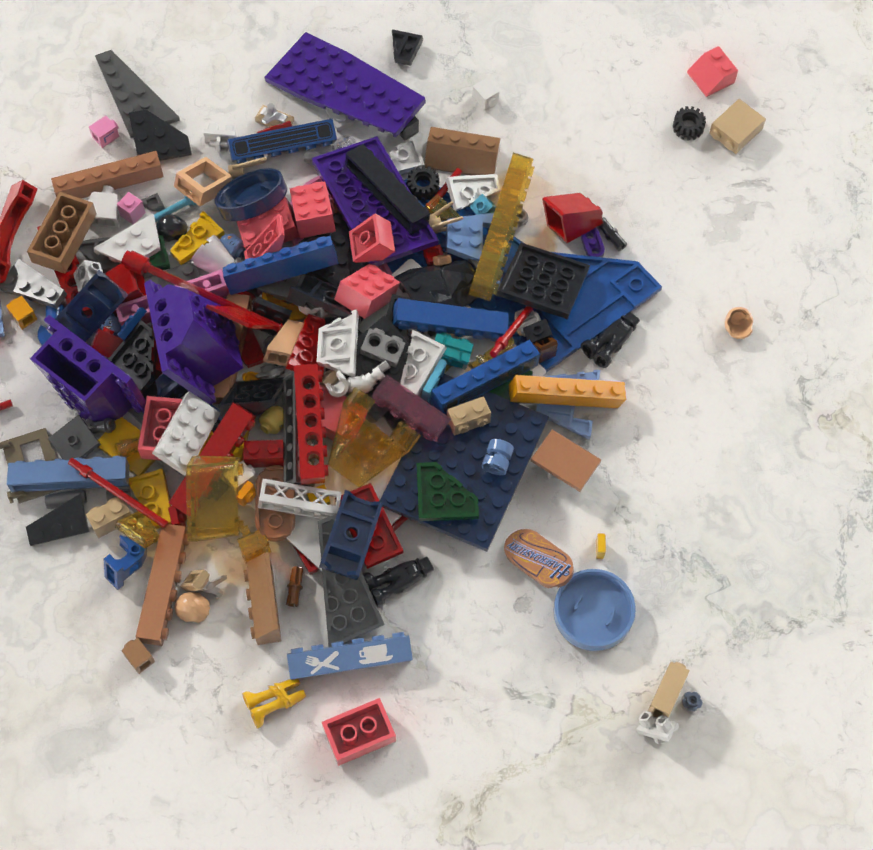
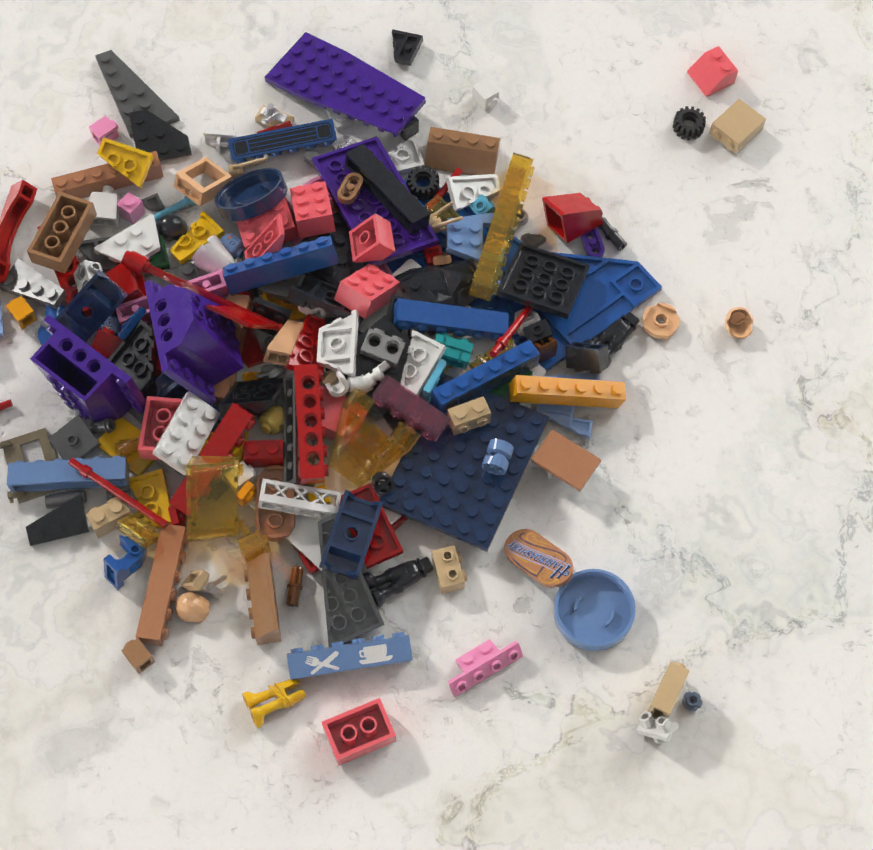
dark green plate [417,462,479,521] -> none
yellow tile [596,533,606,559] -> none
none -> yellow wing [97,137,154,189]
none -> medium nougat plate [337,173,363,205]
none -> black wheel [371,471,393,495]
none -> tan brick [431,545,467,594]
none -> bright pink bracket [448,639,523,697]
none -> dark grey tile [521,233,546,248]
none -> black brick [565,342,609,374]
none -> light nougat plate [642,303,680,340]

